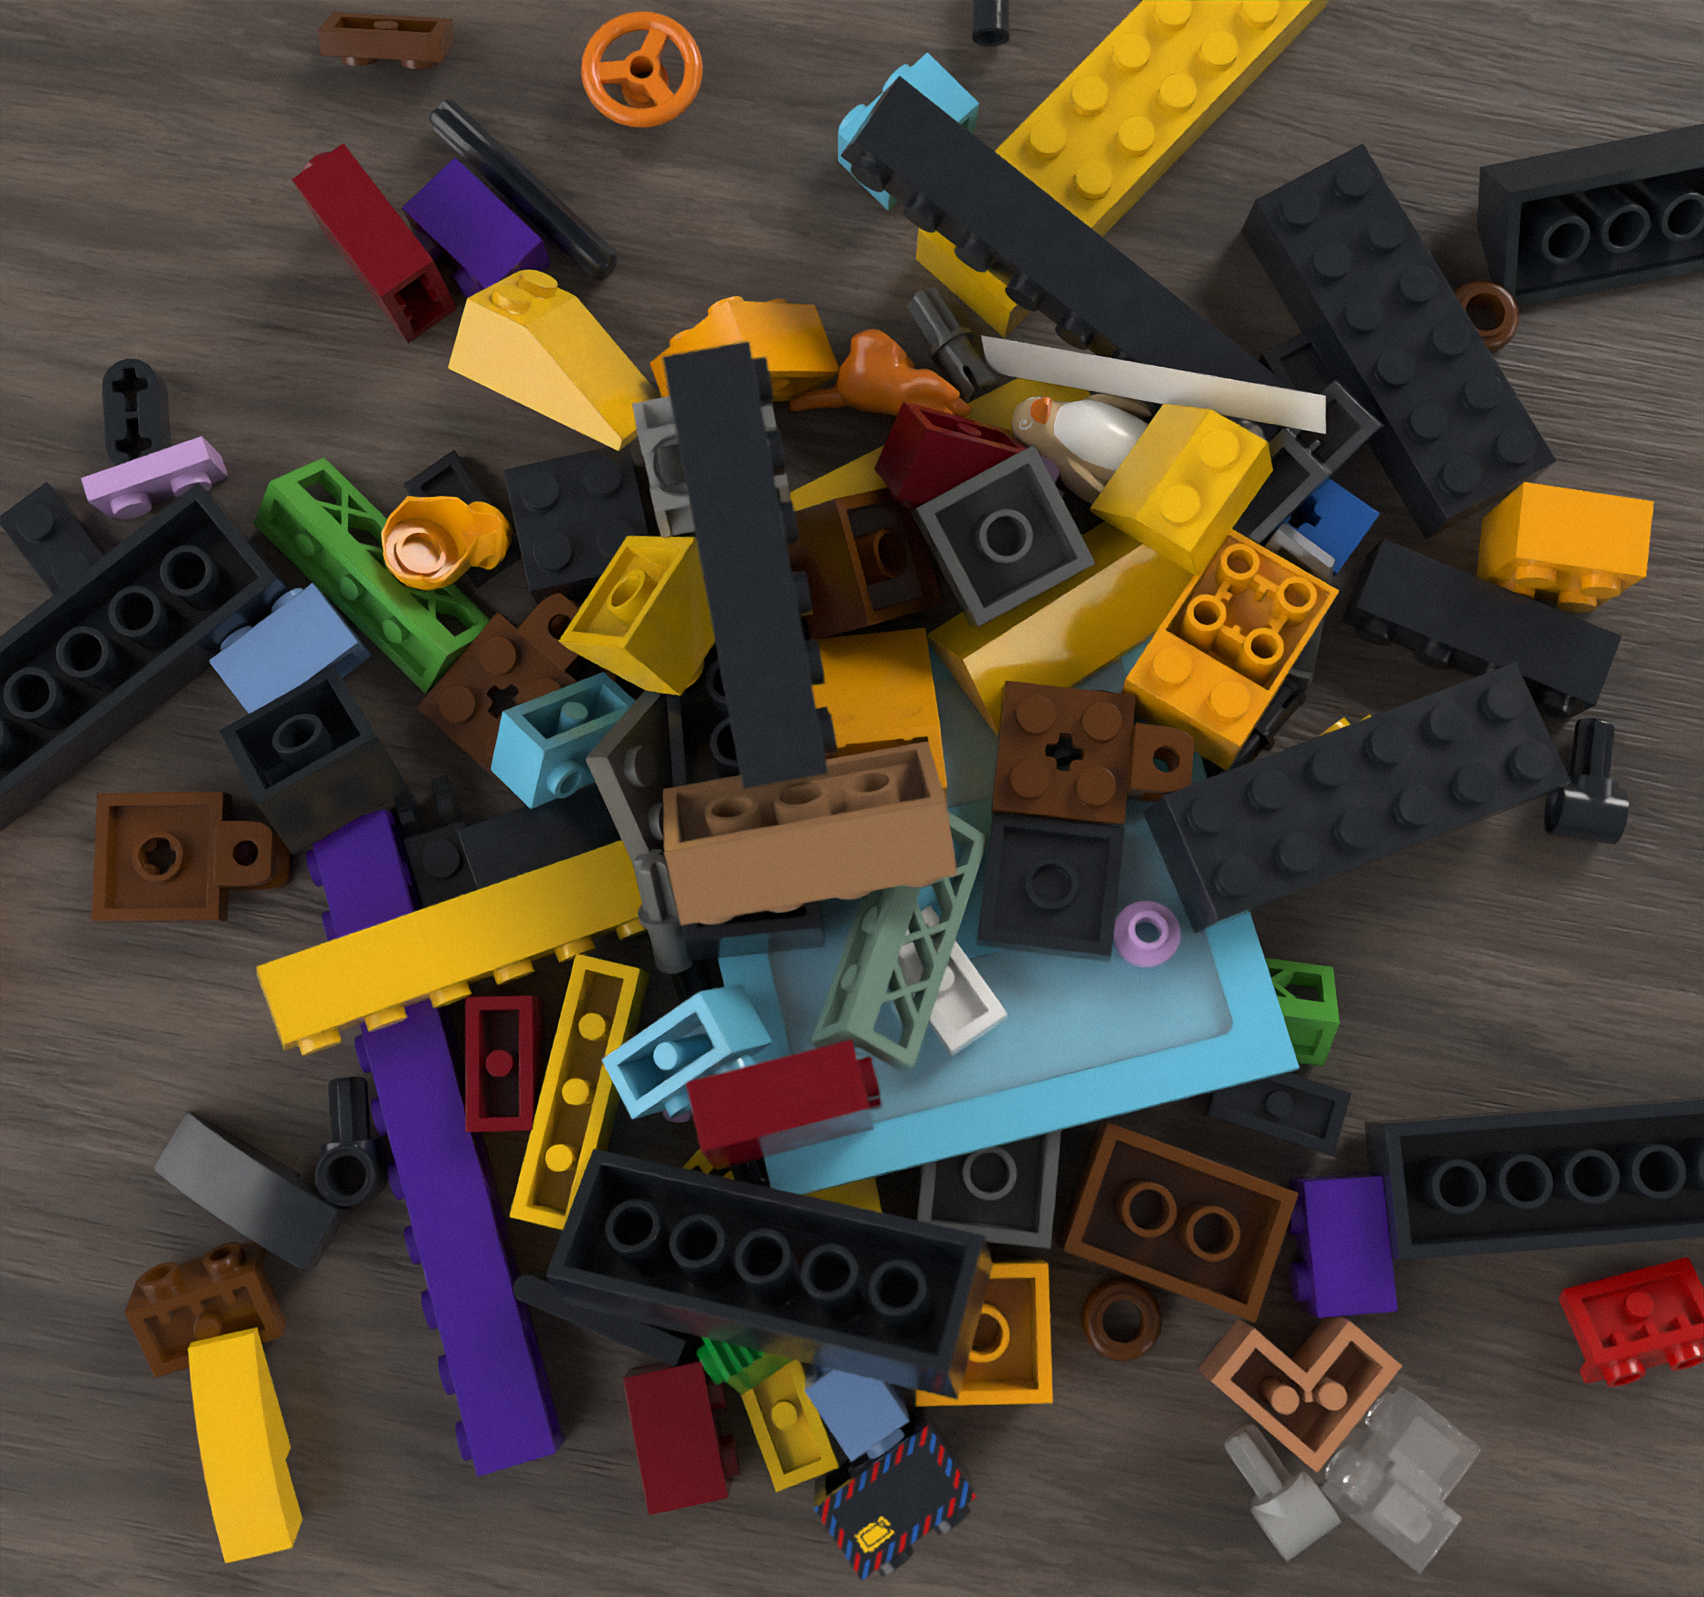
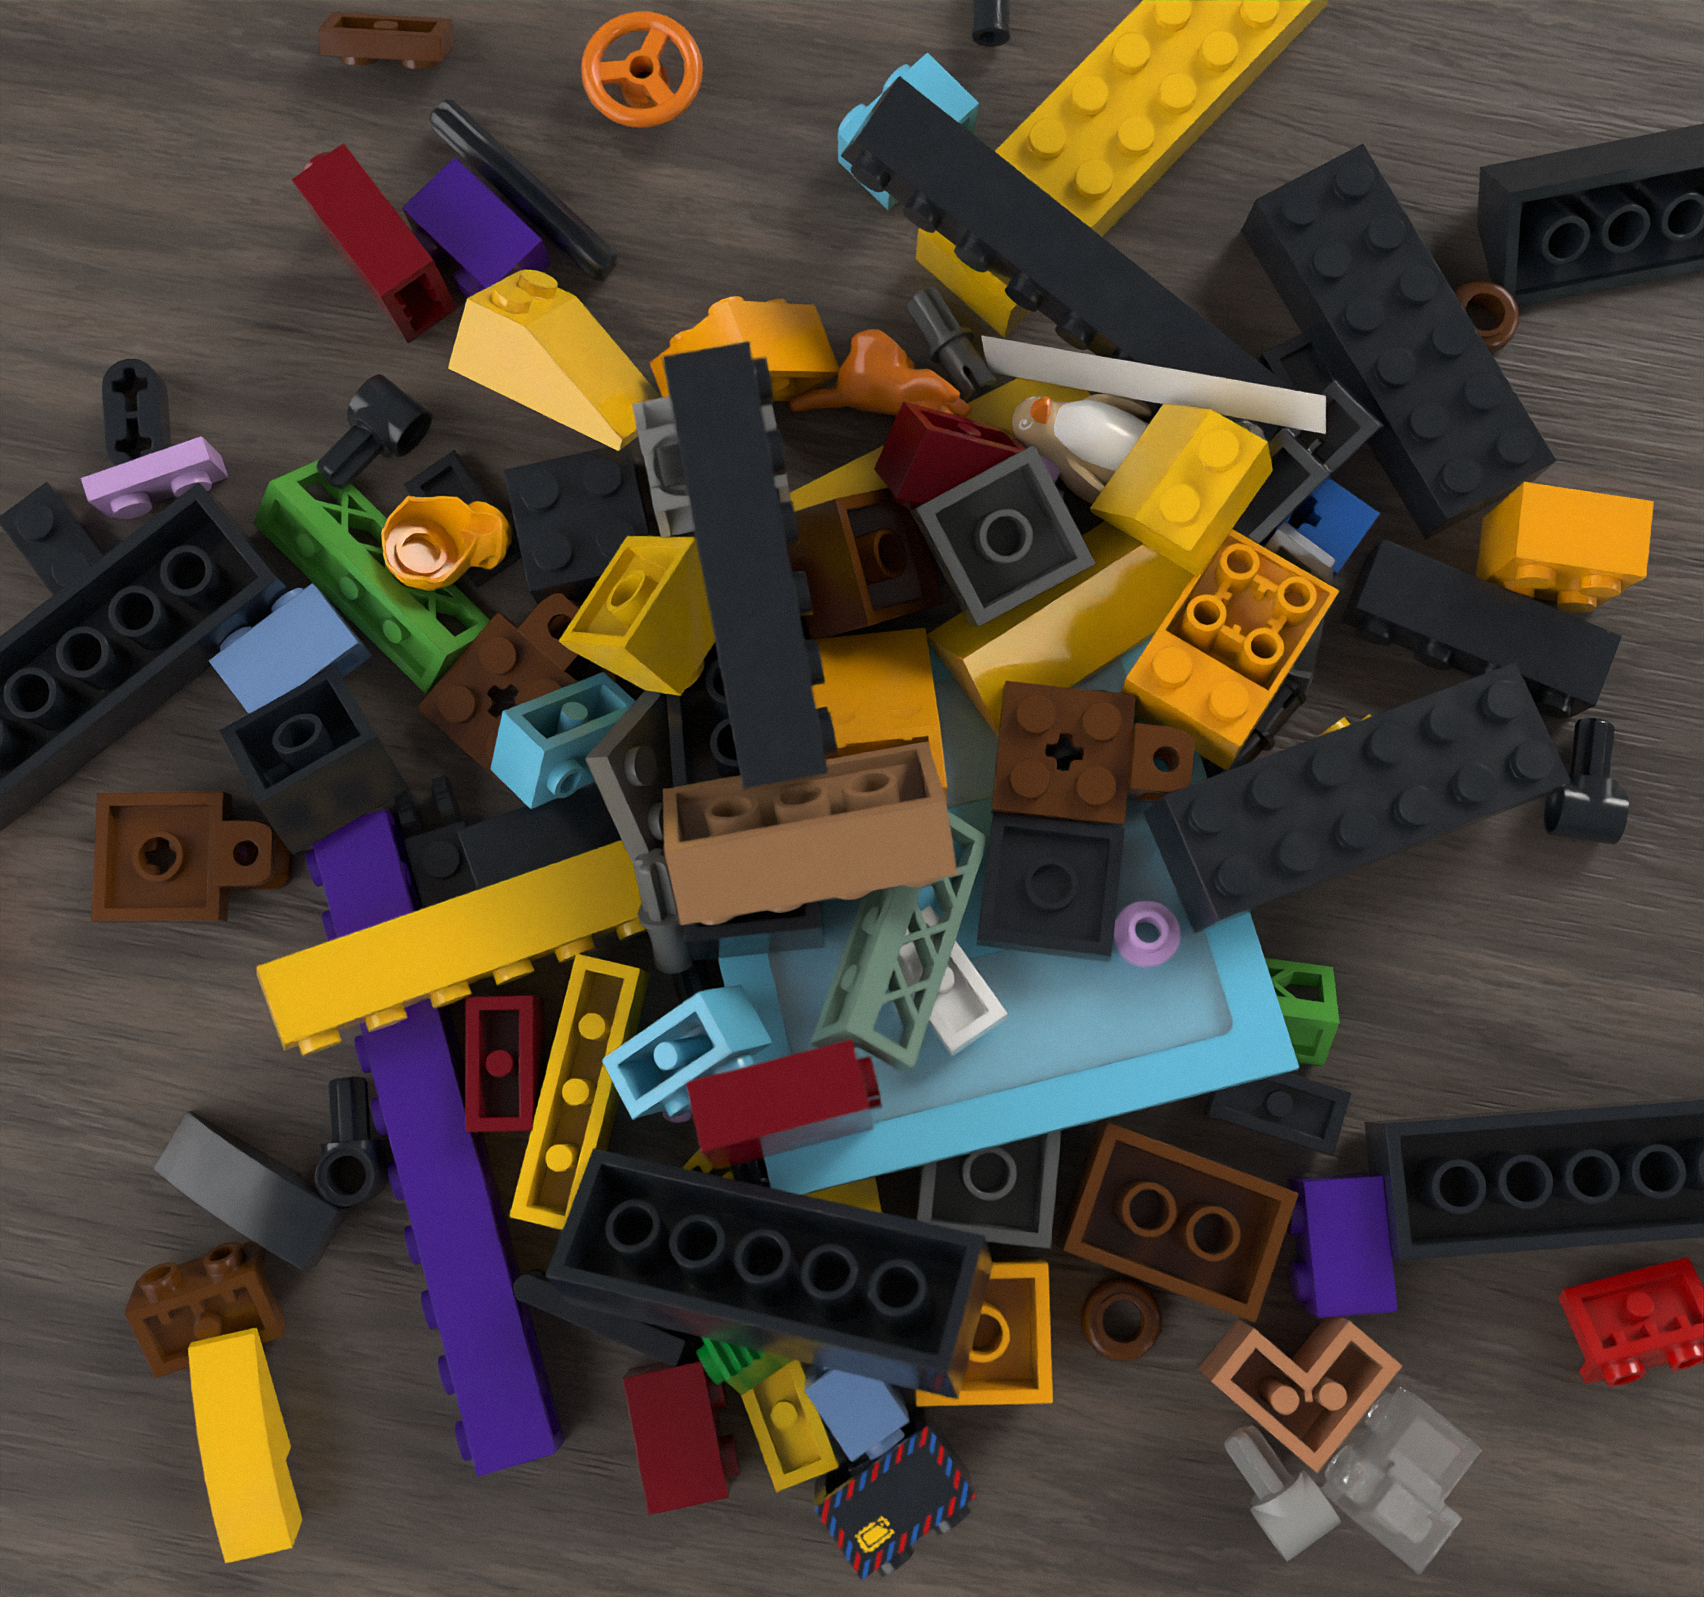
none -> black axle [316,374,433,490]

